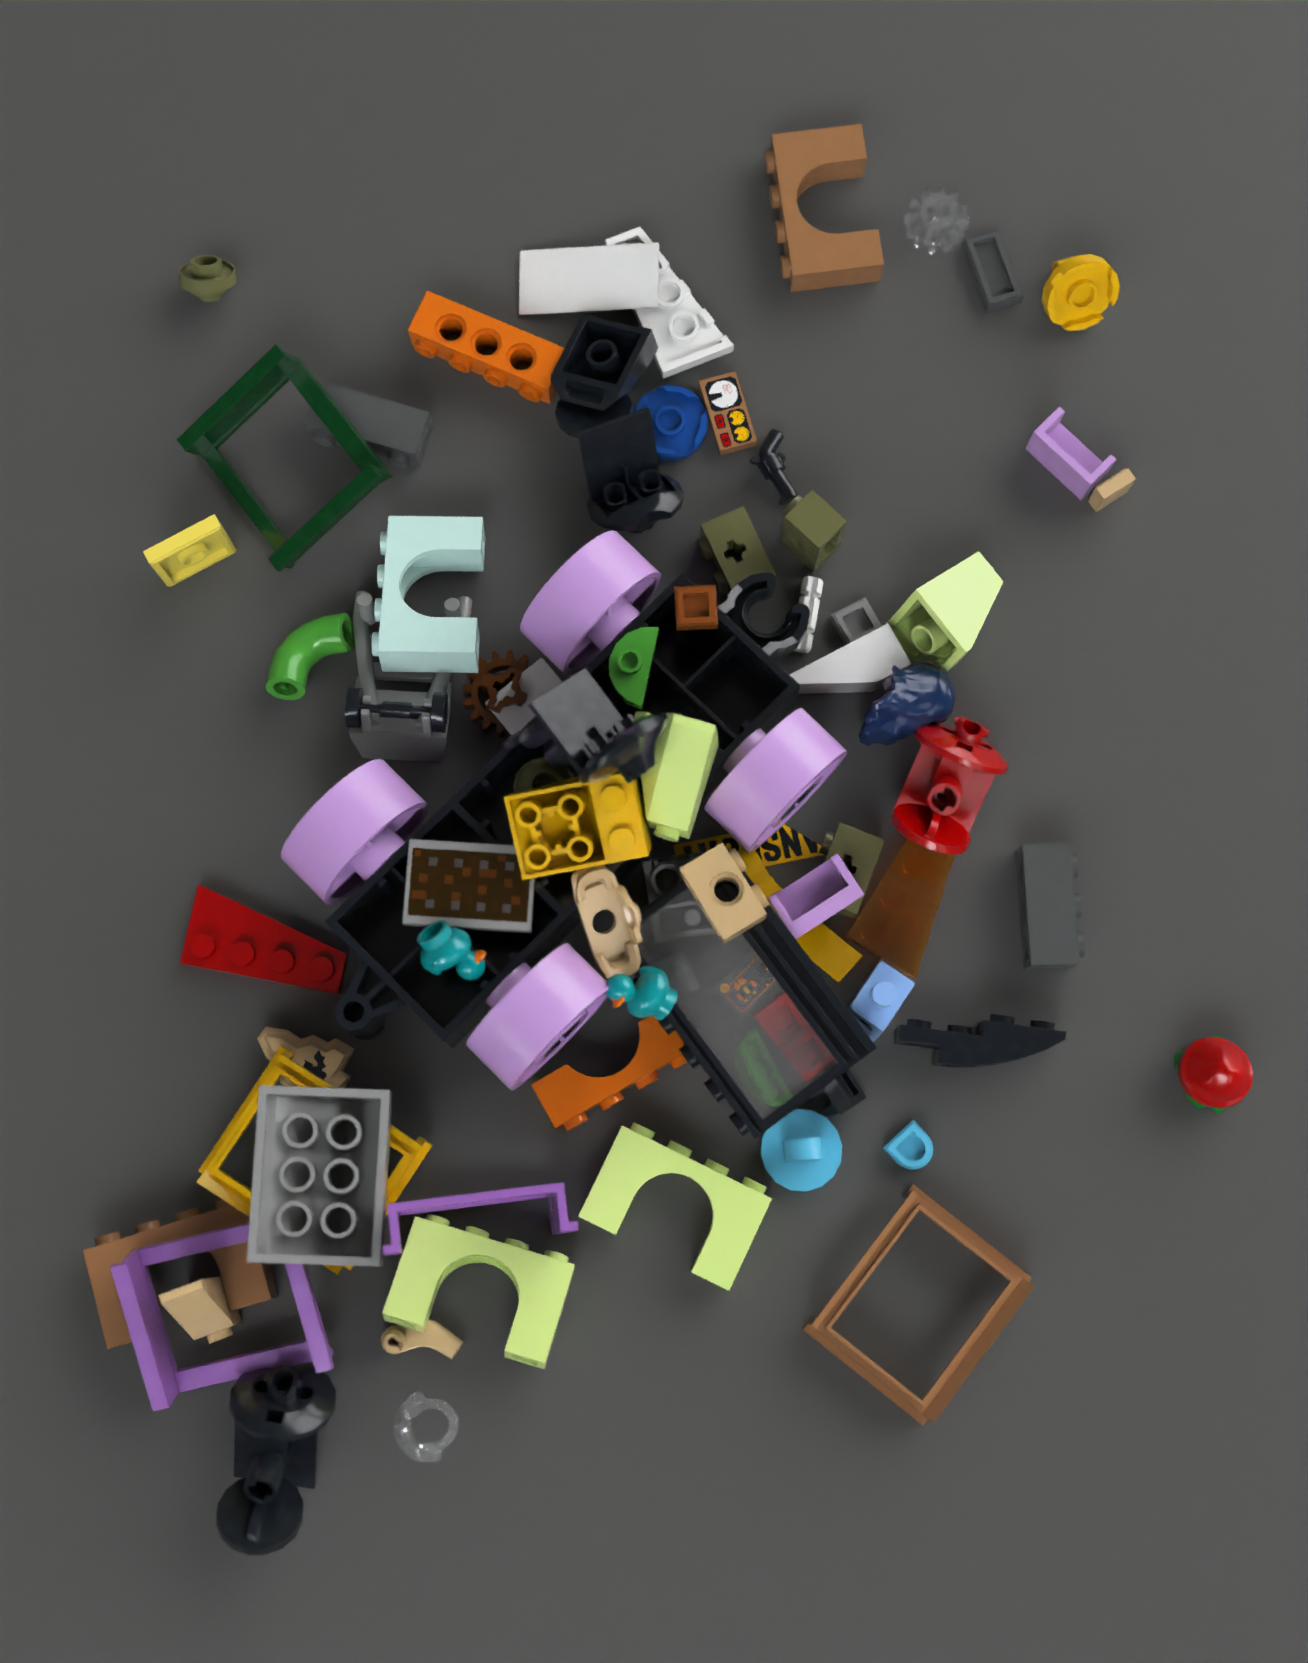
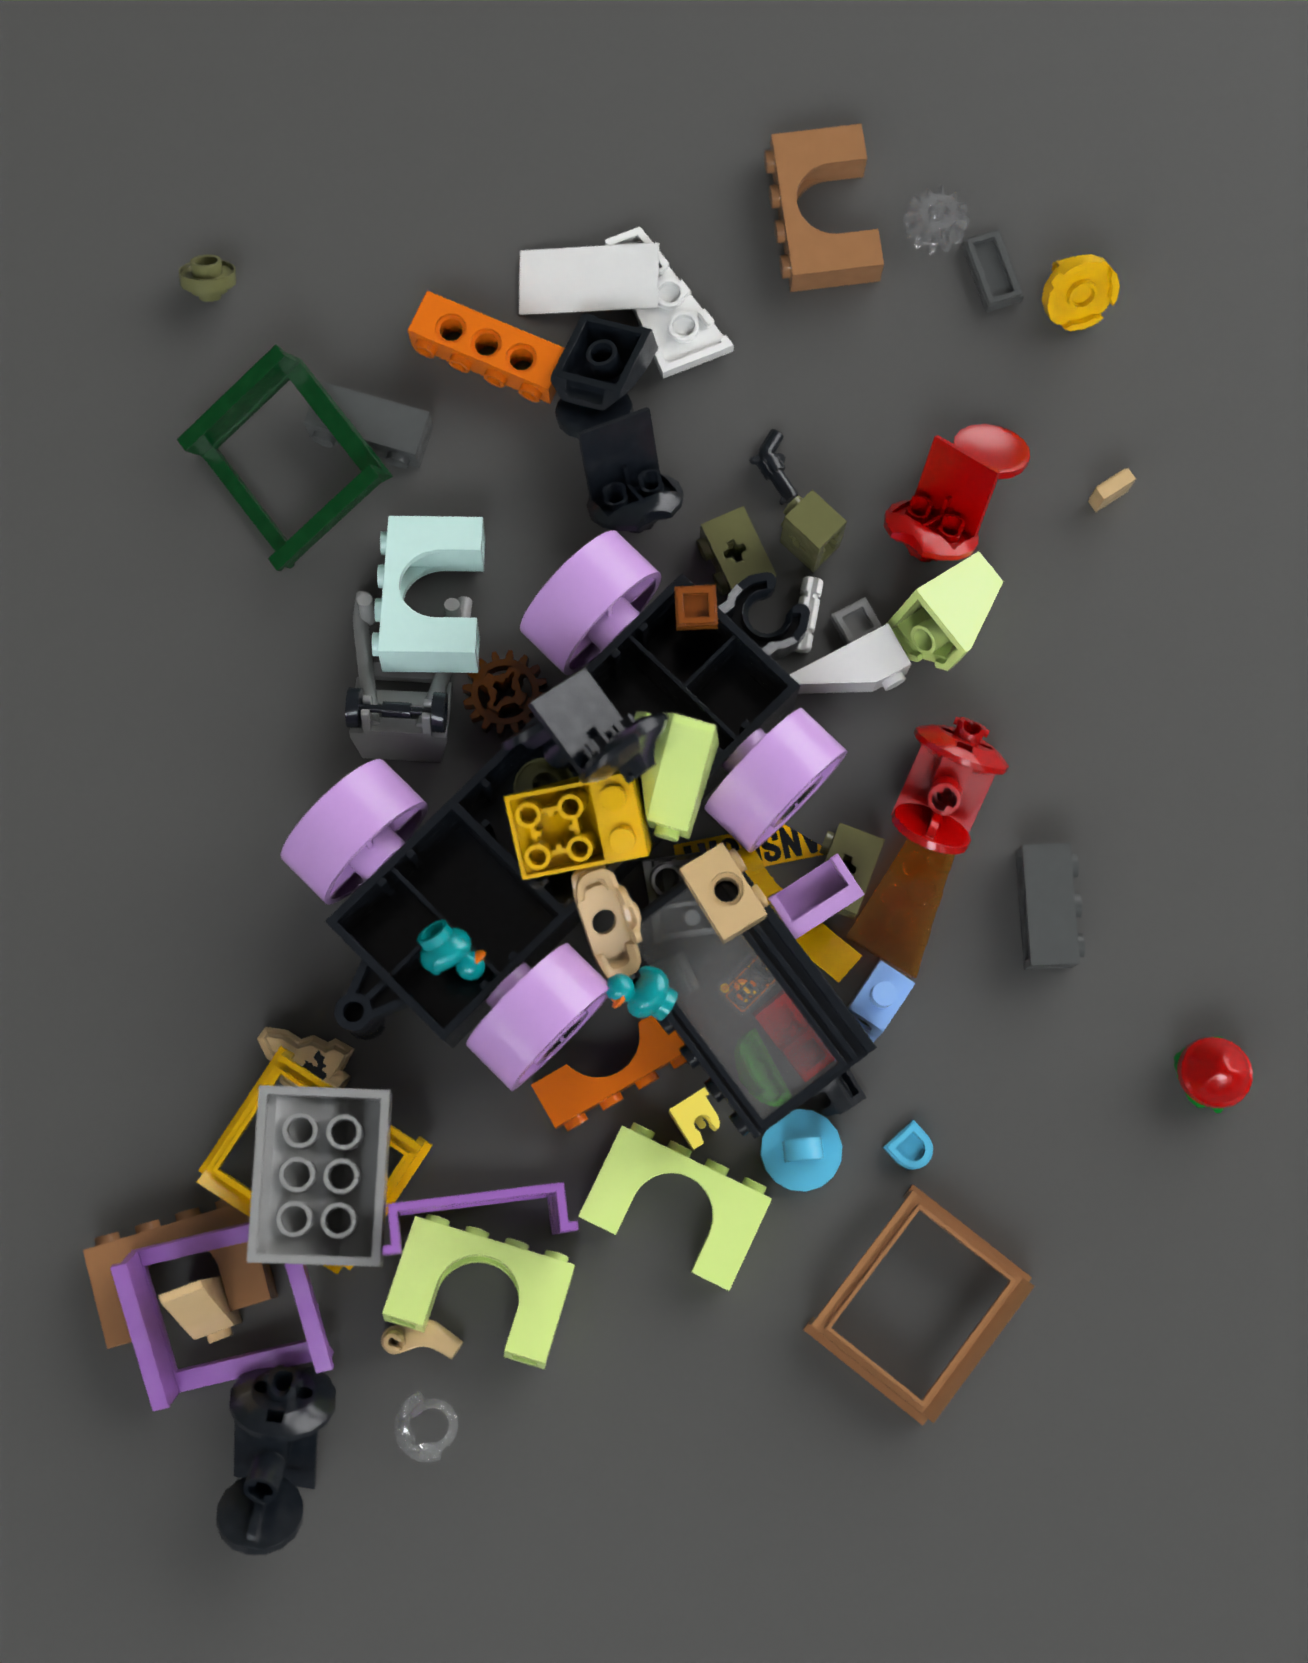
light yellow tile [143,514,237,587] -> none
red wing [180,884,349,995] -> none
bright green cylinder [266,613,355,700] -> none
dark brown tile [402,839,535,933] -> none
white sticker [485,658,562,735] -> none
bright green plate [609,627,659,710] -> none
blue tile [634,385,708,462] -> none
tile [698,371,757,456] -> none
dark blue piece [858,663,955,746] -> none
black slope [894,1014,1066,1068] -> none
lavender panel [1025,407,1117,500] -> none
none -> light yellow hinge [668,1087,720,1151]
none -> red piece [884,424,1030,562]

